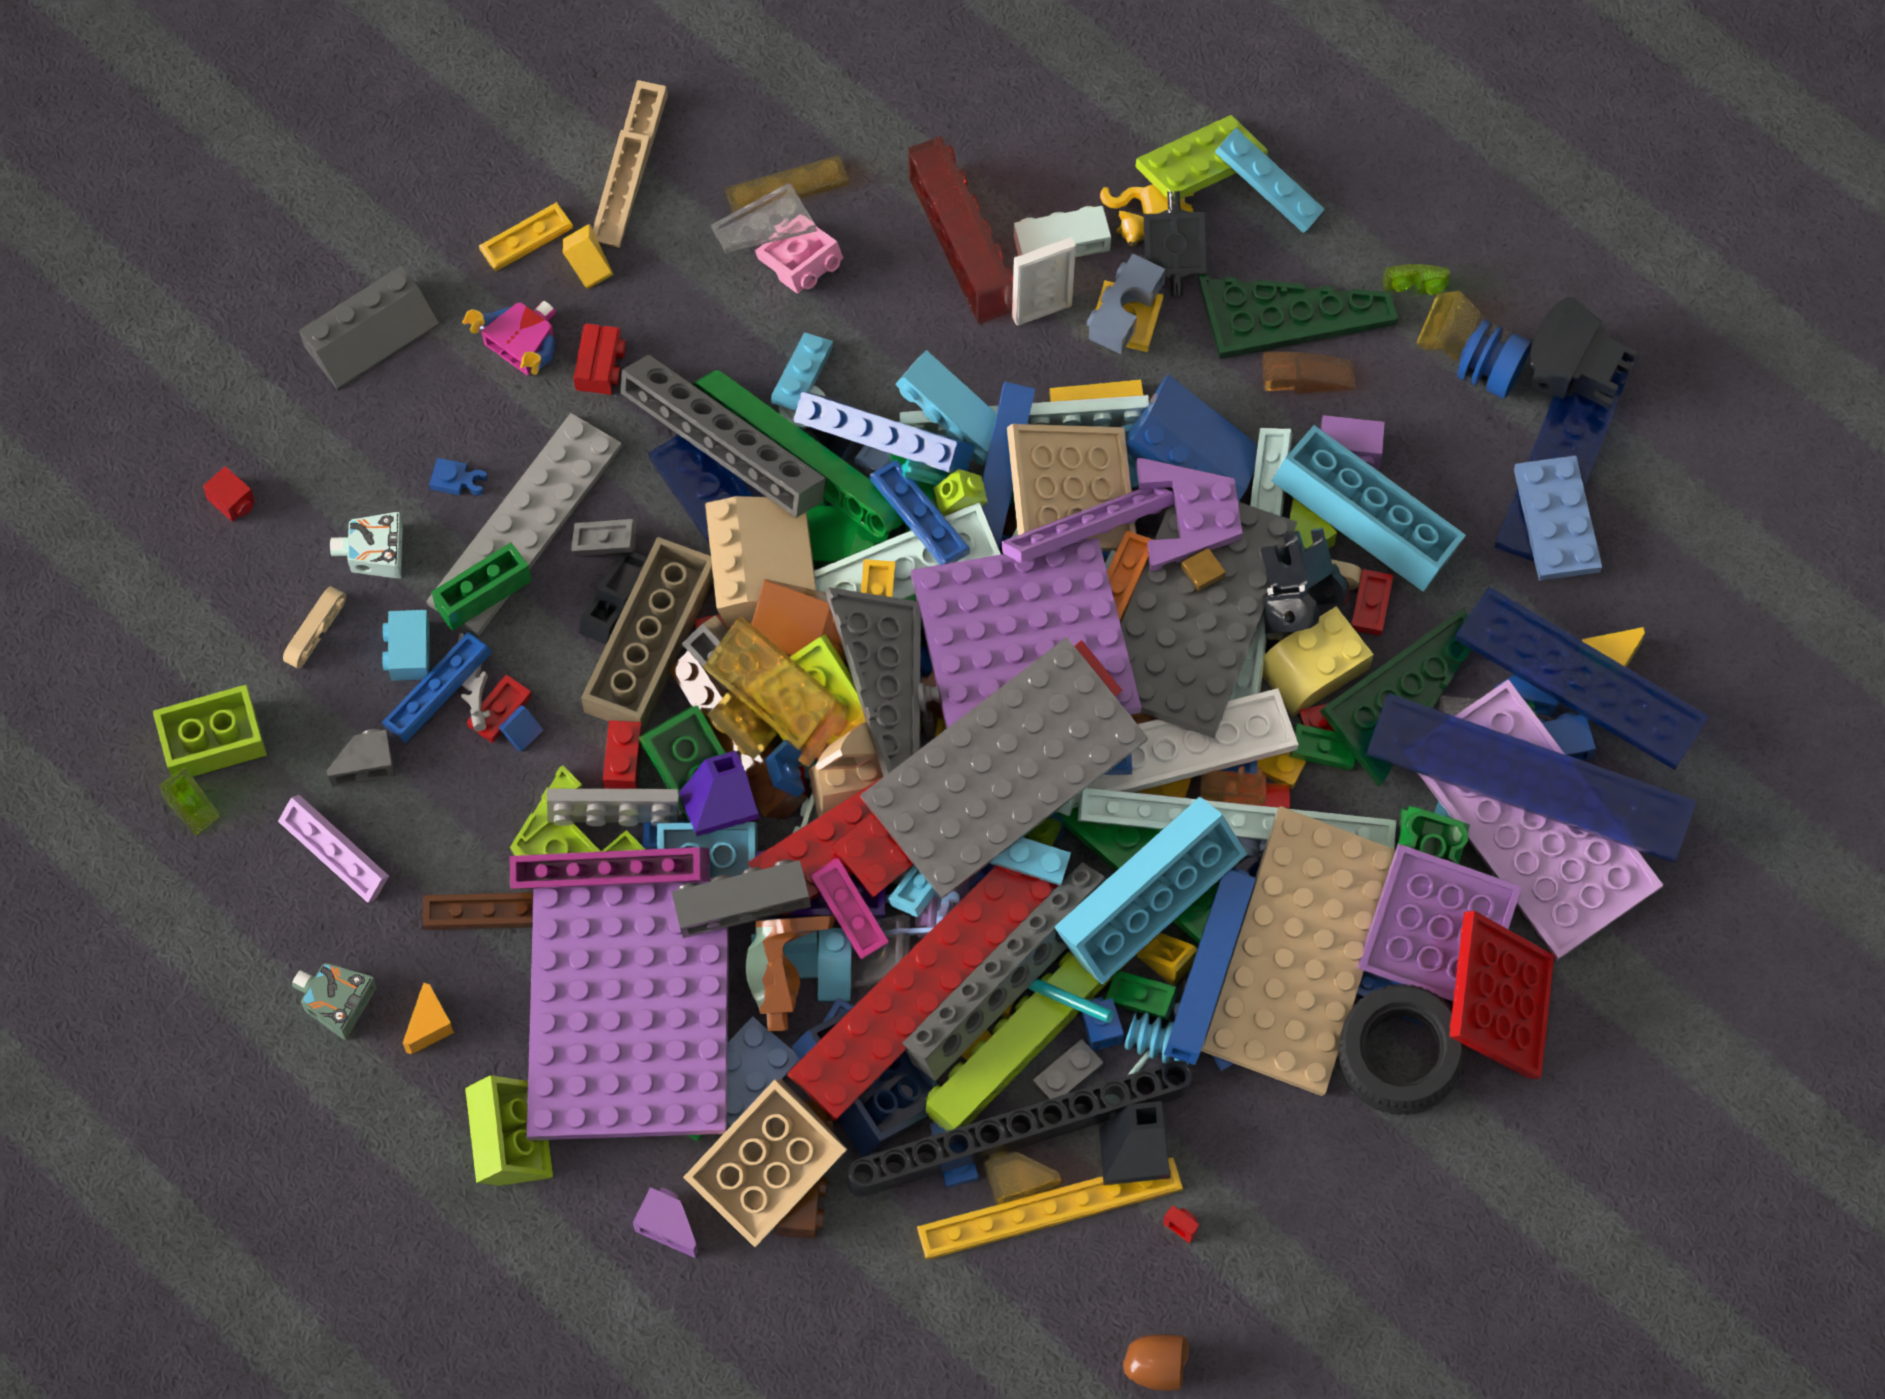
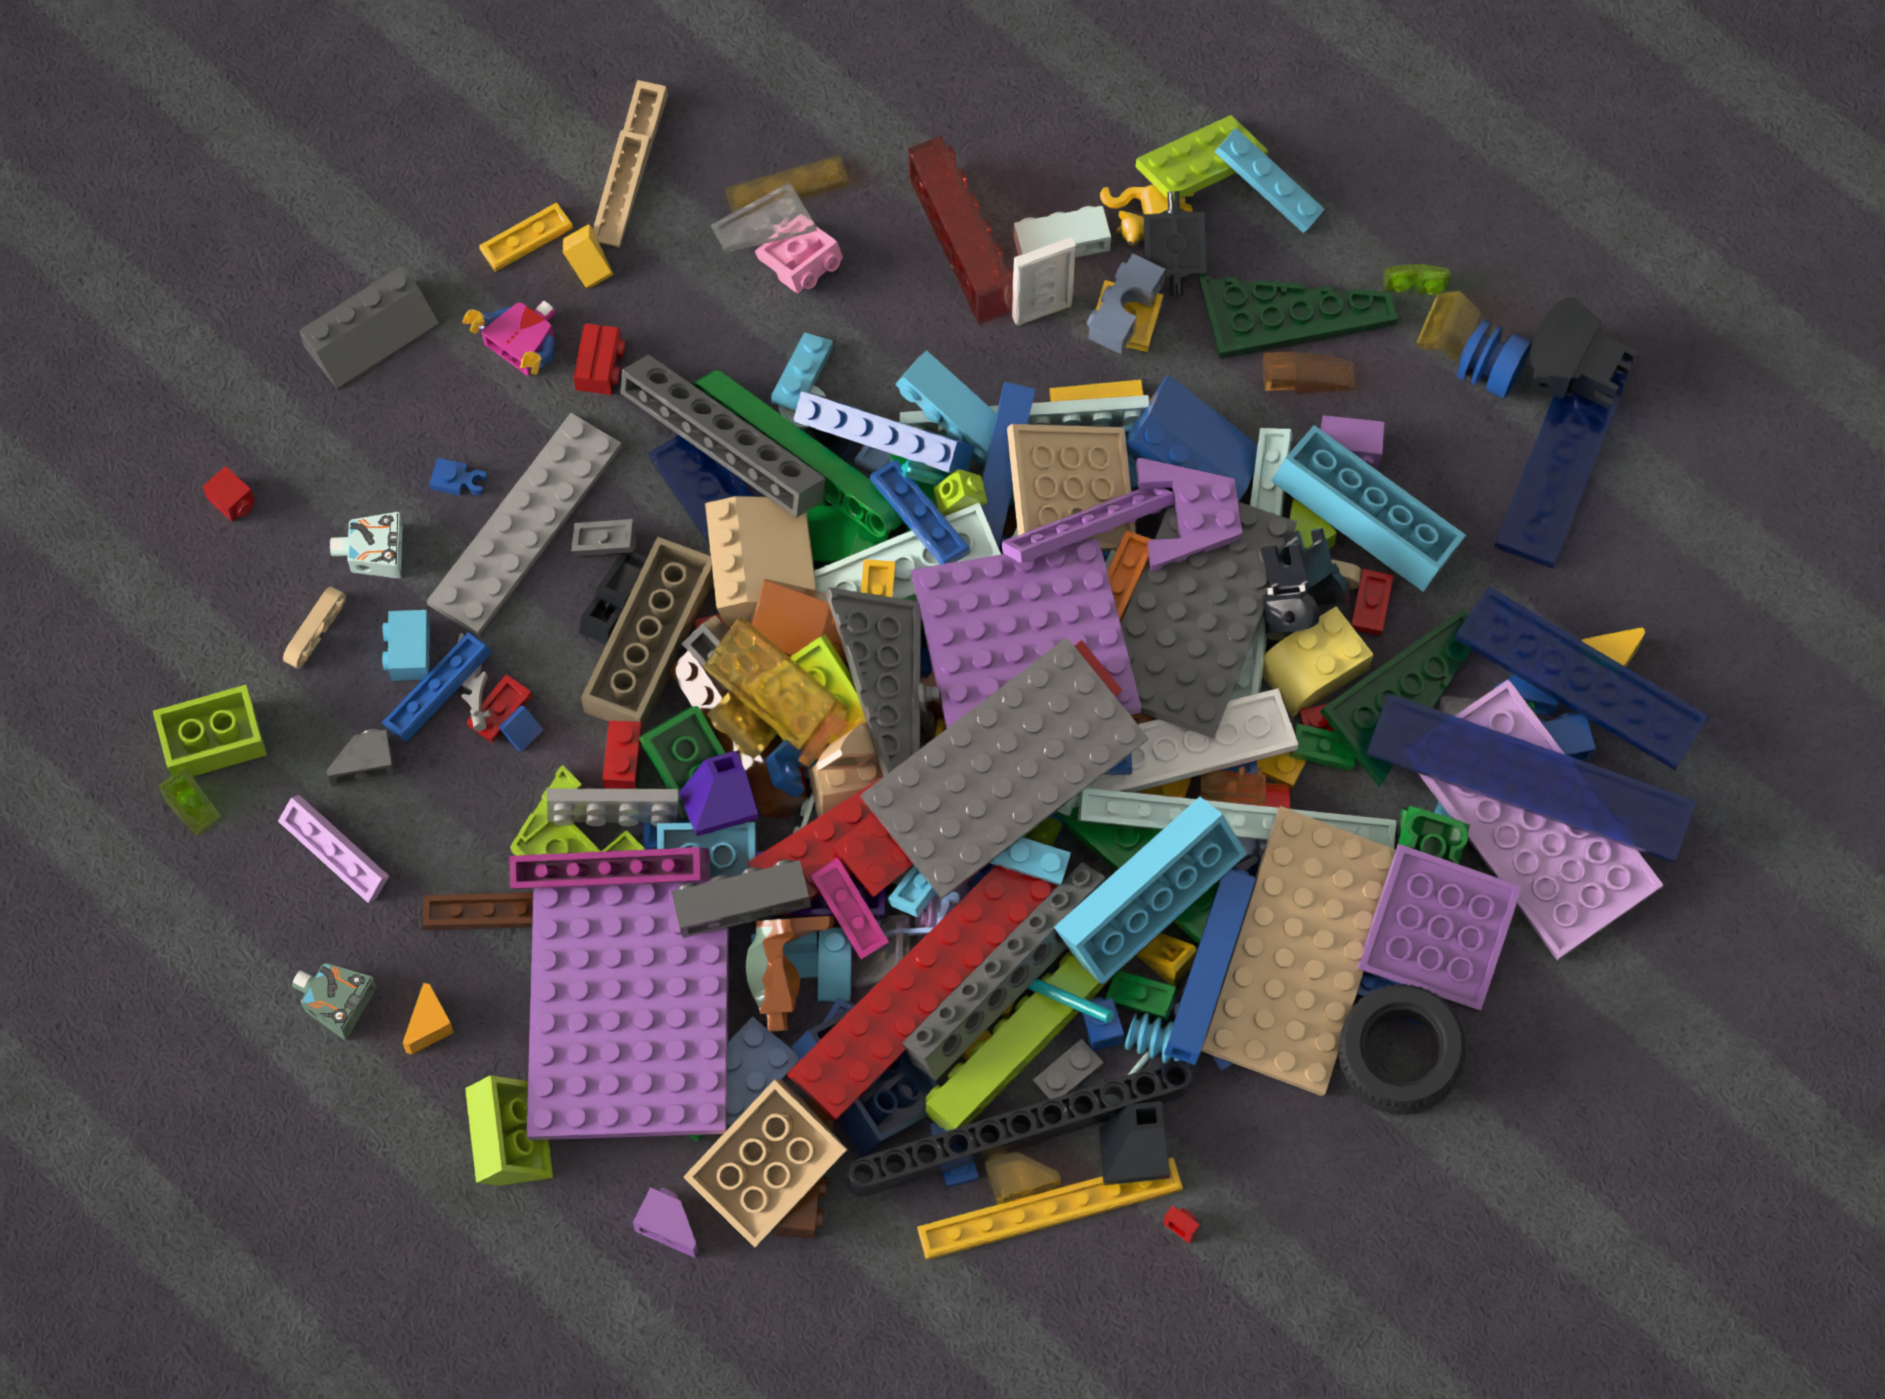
green brick [431,542,532,631] -> none
dark orange piece [1123,1334,1190,1391] -> none
pearl gold tile [1181,548,1226,591] -> none
red plate [1449,911,1554,1079] -> none
medium blue plate [1514,456,1602,581] -> none

